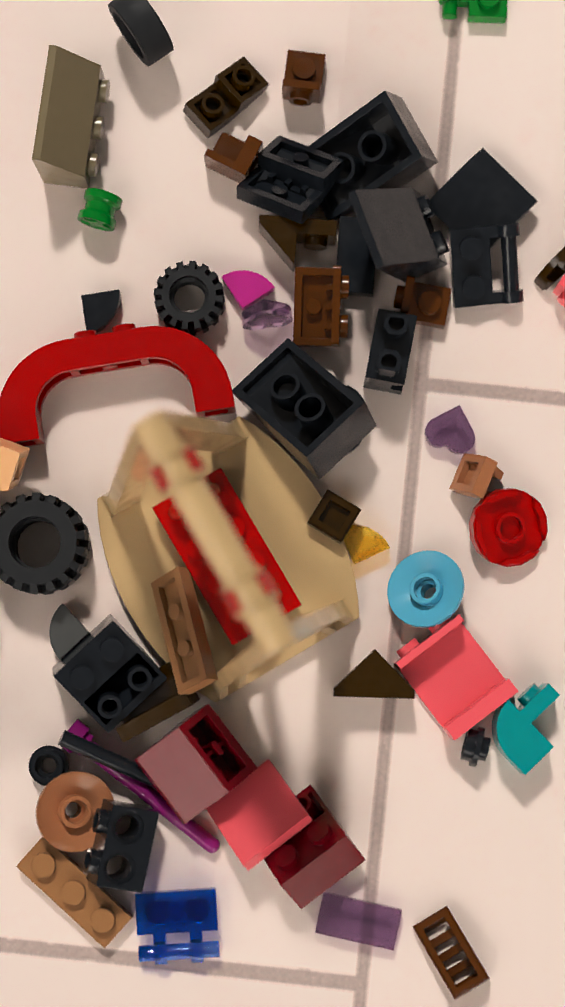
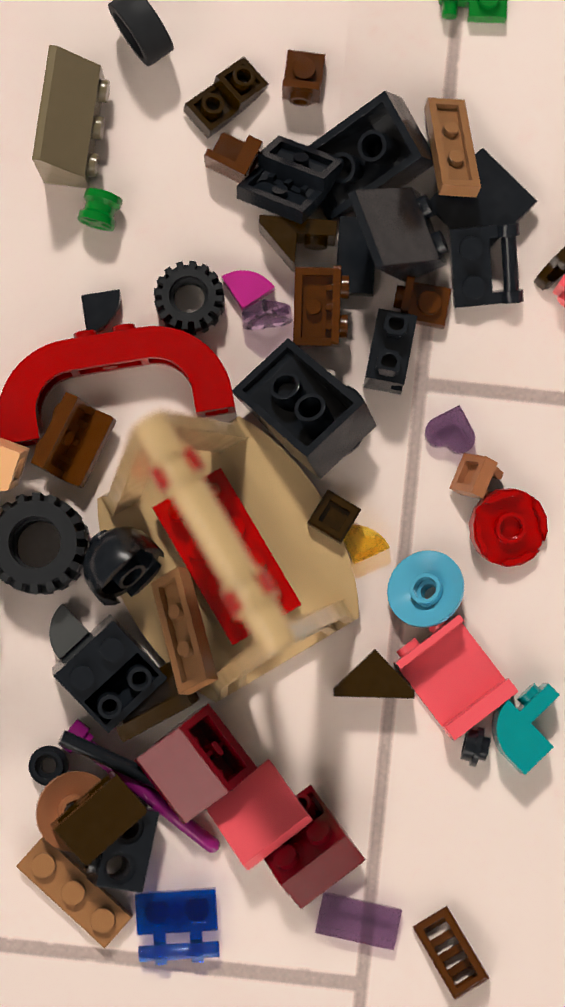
none -> reddish brown bracket [30,392,116,488]
none -> dark brown panel [50,770,147,865]
none -> black cylinder [83,526,164,606]
none -> medium nougat plate [424,97,481,197]

